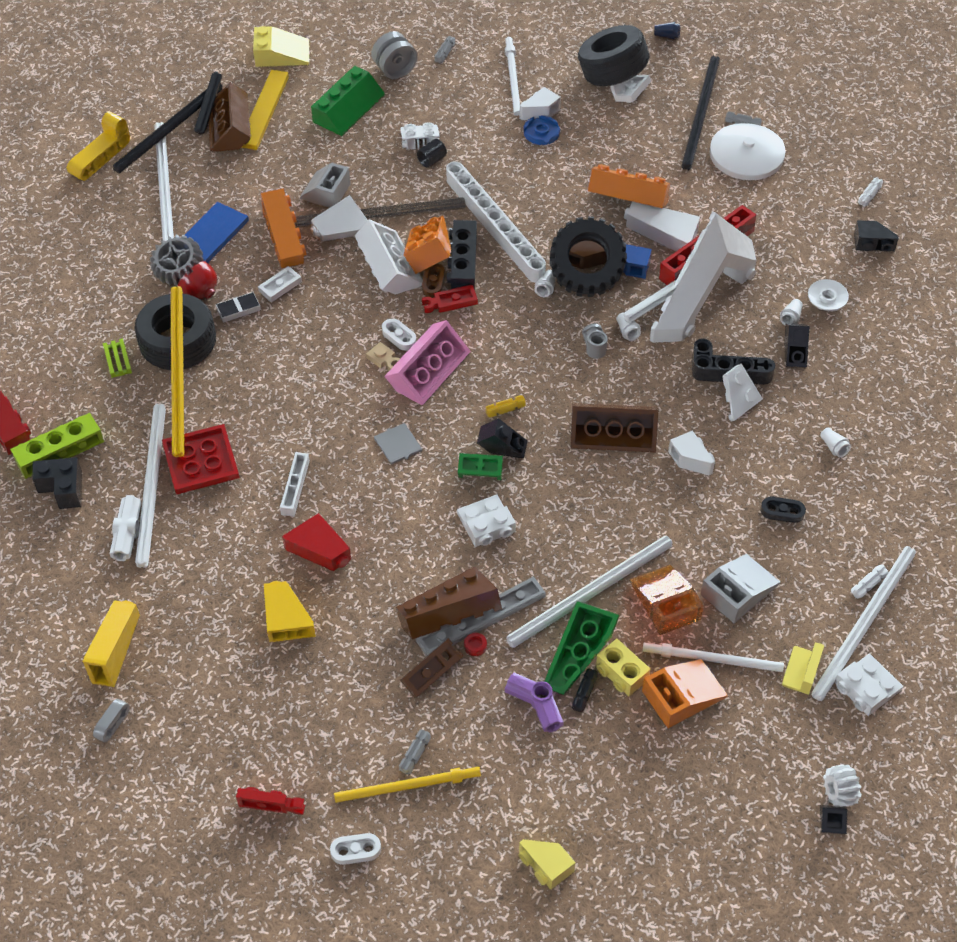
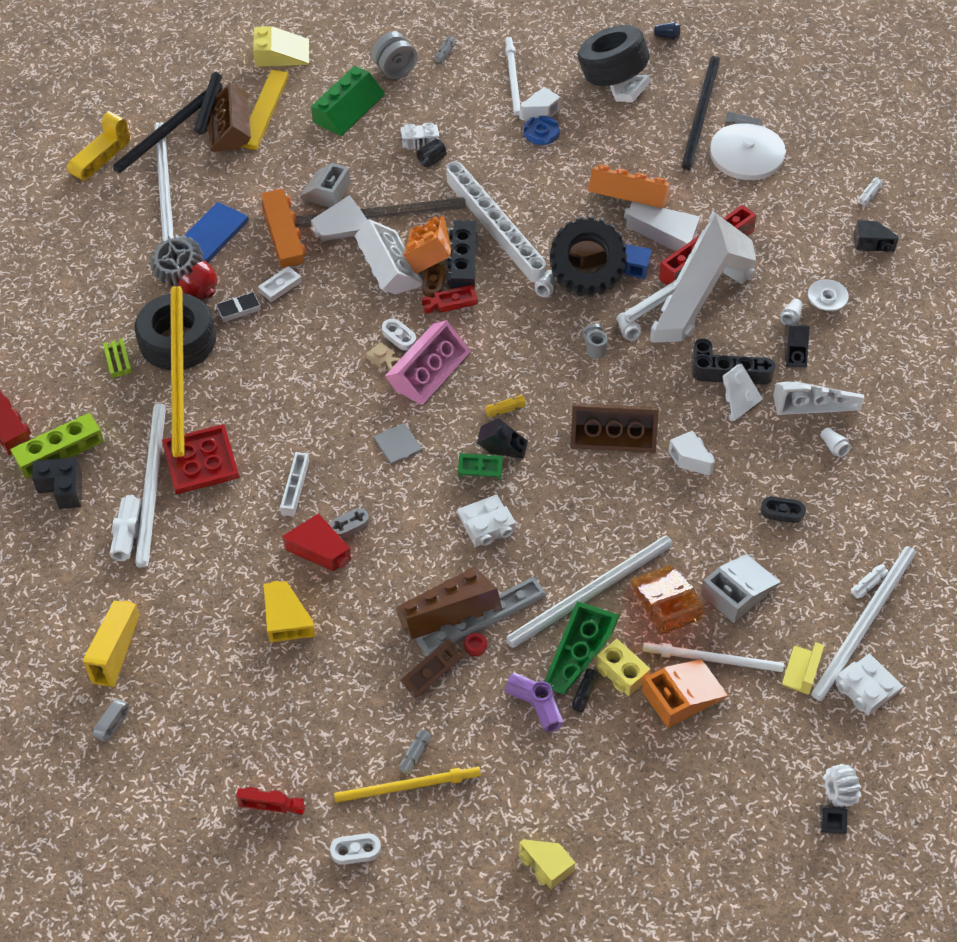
none -> light grey beam [329,508,369,539]
none -> white wedge [773,382,864,415]

